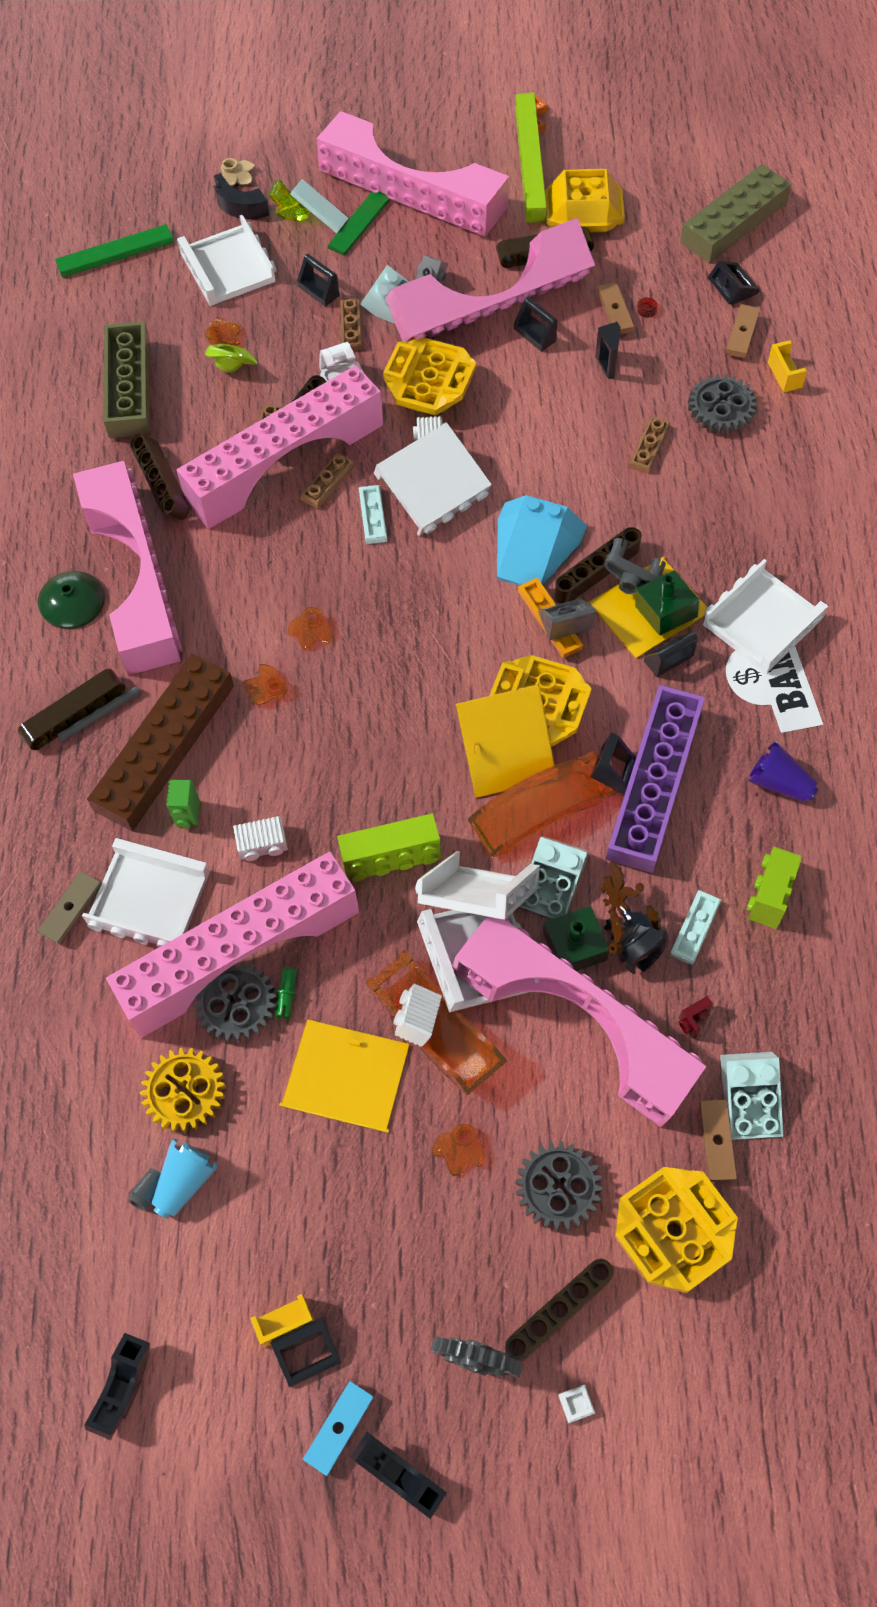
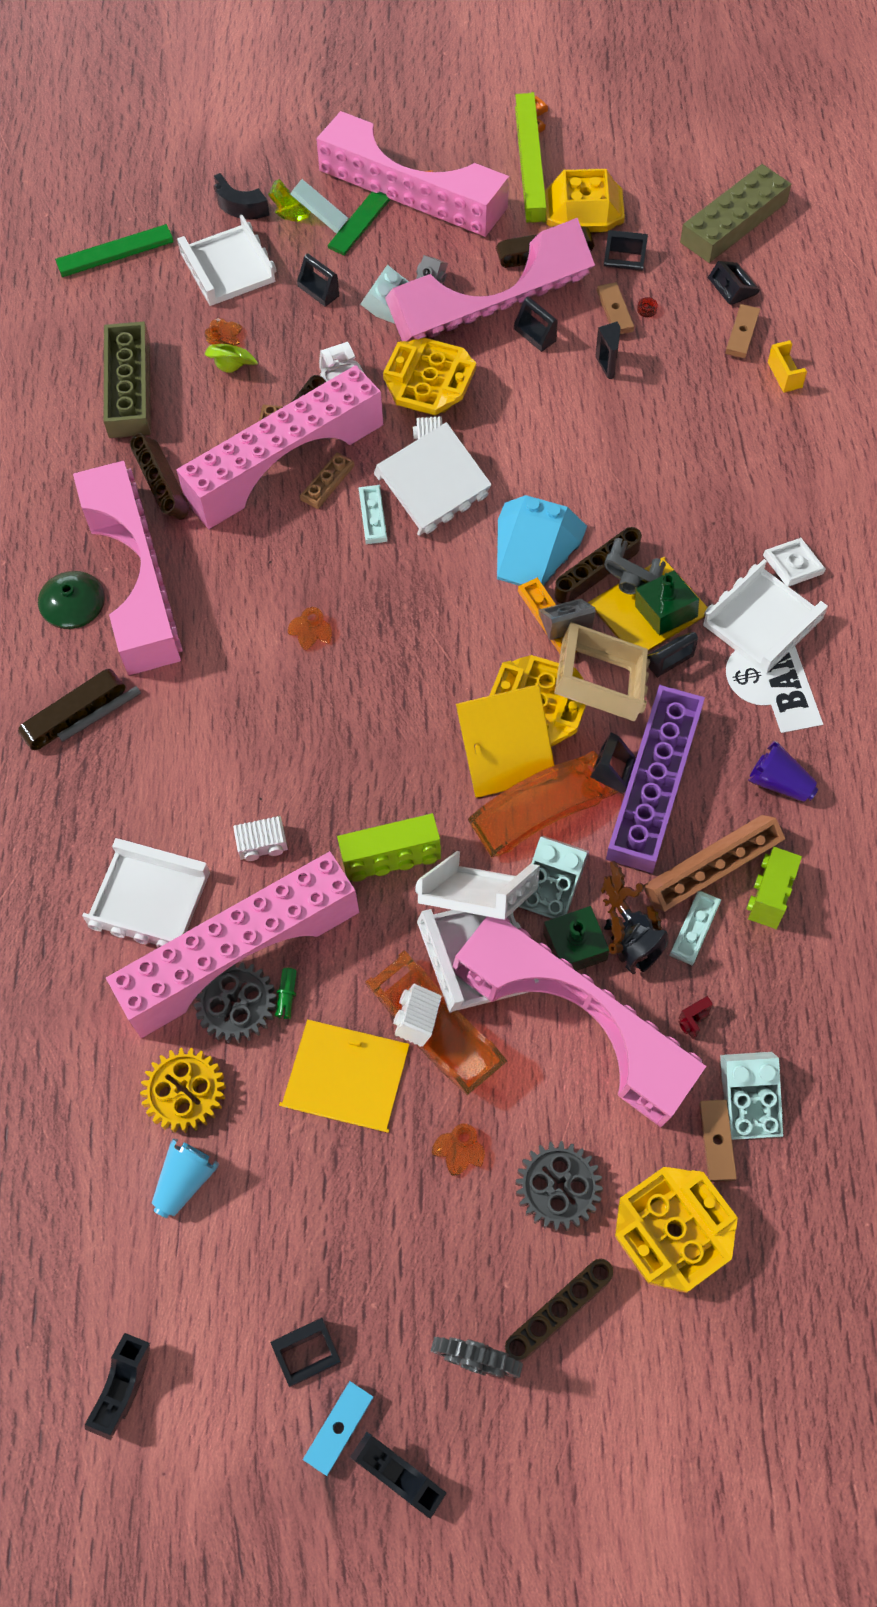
dark tan tile [37,871,102,945] -> none
reddish brown brick [87,654,234,832] -> none
dark grey cone [127,1168,161,1211] -> none
bright green brick [166,780,200,829] -> none
tan plate [221,158,255,187] -> none
clear orange plate [243,664,288,705] -> none
yellow panel [250,1294,314,1348] -> none
medium nougat tile [340,299,362,351] -> none
white tile [558,1385,595,1424] -> none
medium nougat tile [629,416,671,474] -> none
dark grey gear [688,374,757,434] -> none
none -> tan piece [554,622,650,721]
none -> black tile [603,230,648,271]
none -> nougat brick [643,815,785,912]
none -> white tile [763,538,825,587]

